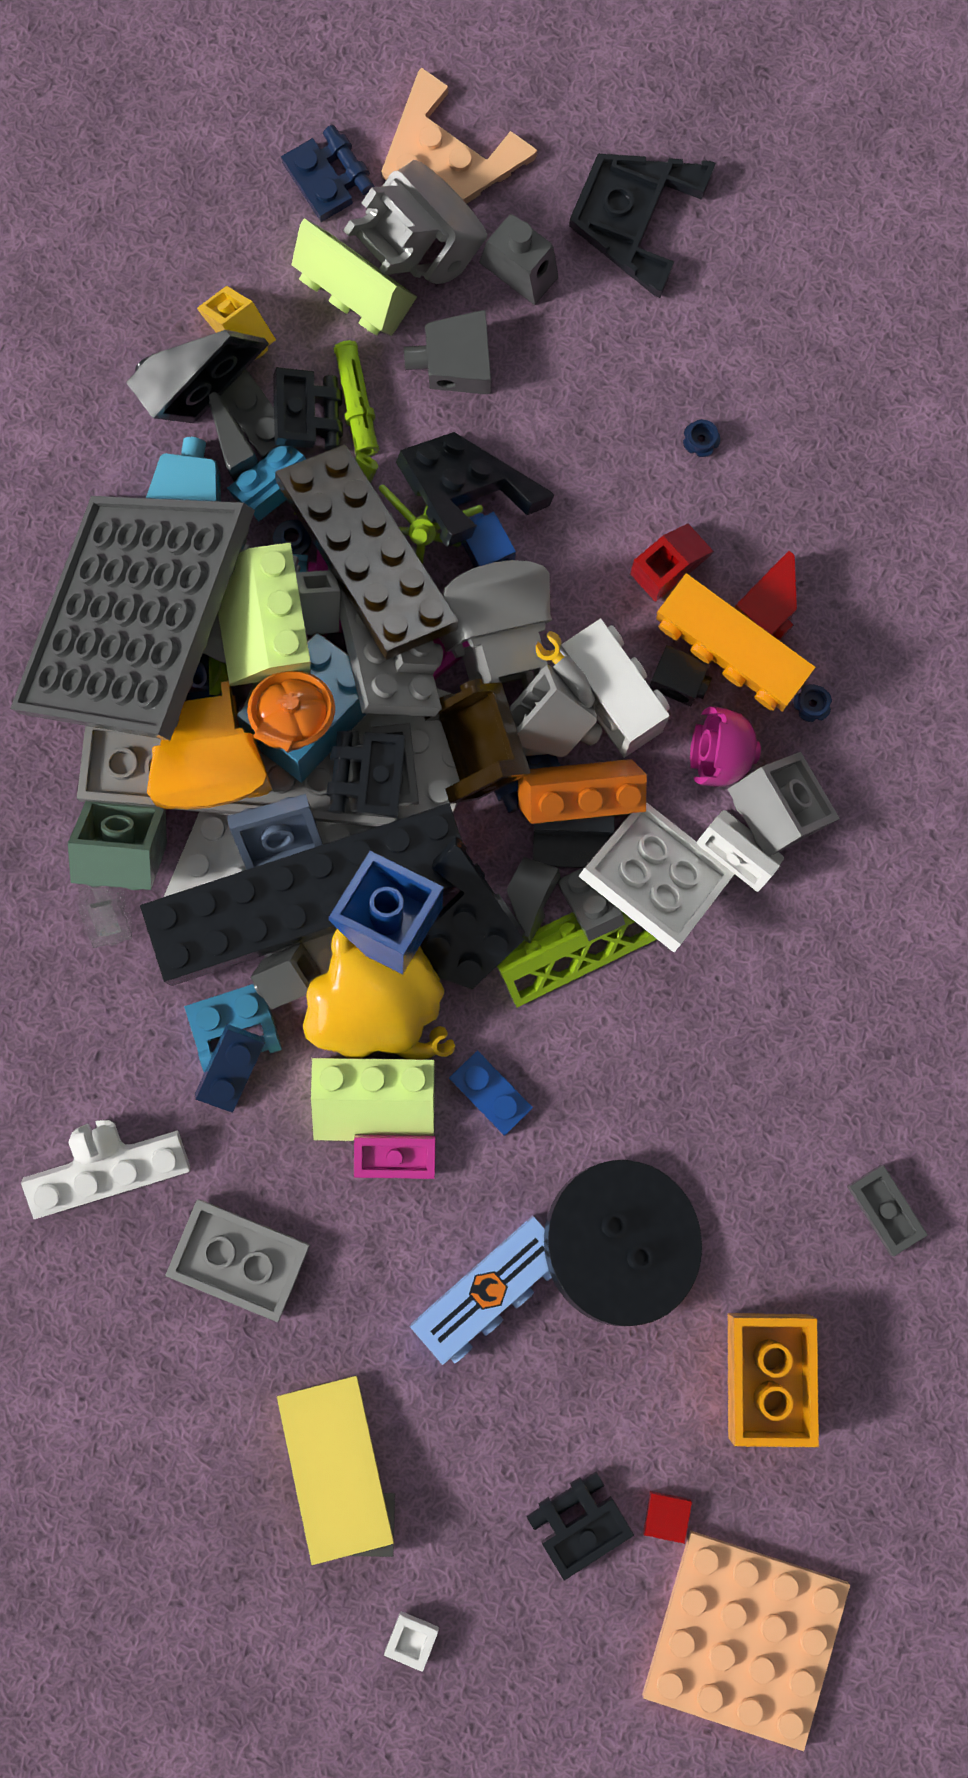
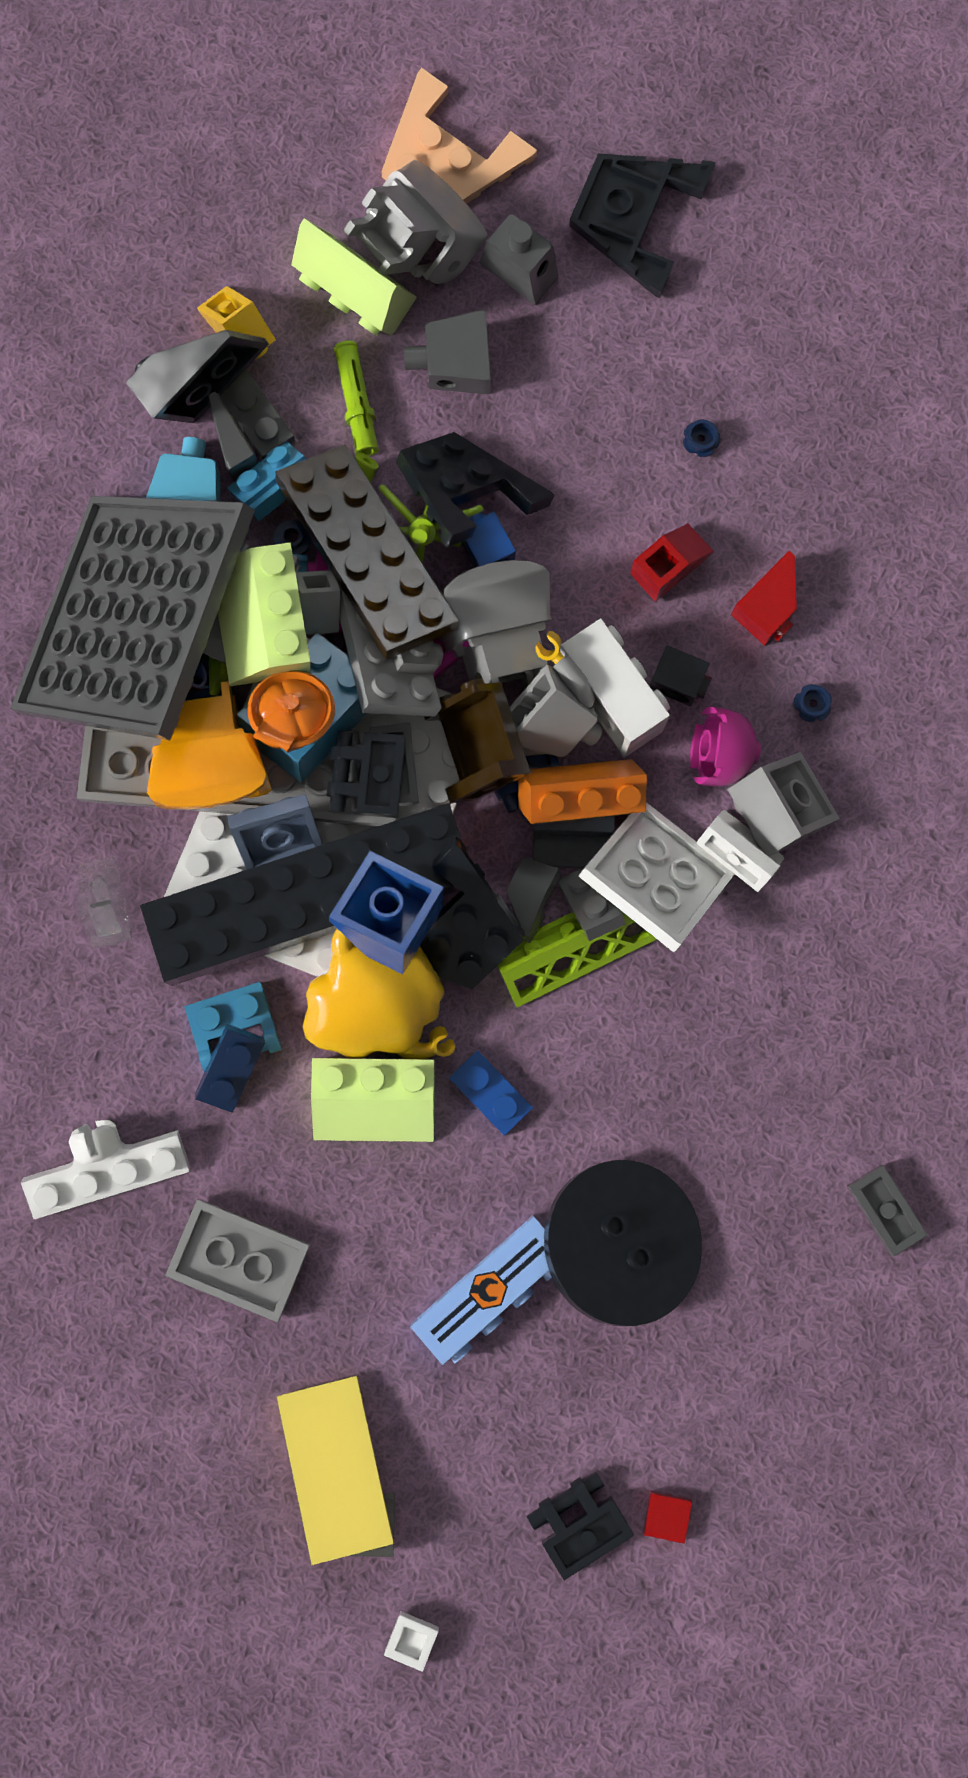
sand green brick [68,801,167,890] -> none
dark grey brick [250,942,322,1010] -> none
black plate [273,367,343,451] -> none
dark blue plate [281,125,375,222] -> none
dark pink plate [354,1134,436,1179] -> none
light nougat plate [642,1530,850,1751] -> none
light orange slope [656,573,816,712] -> none
light orange brick [727,1313,819,1447] -> none

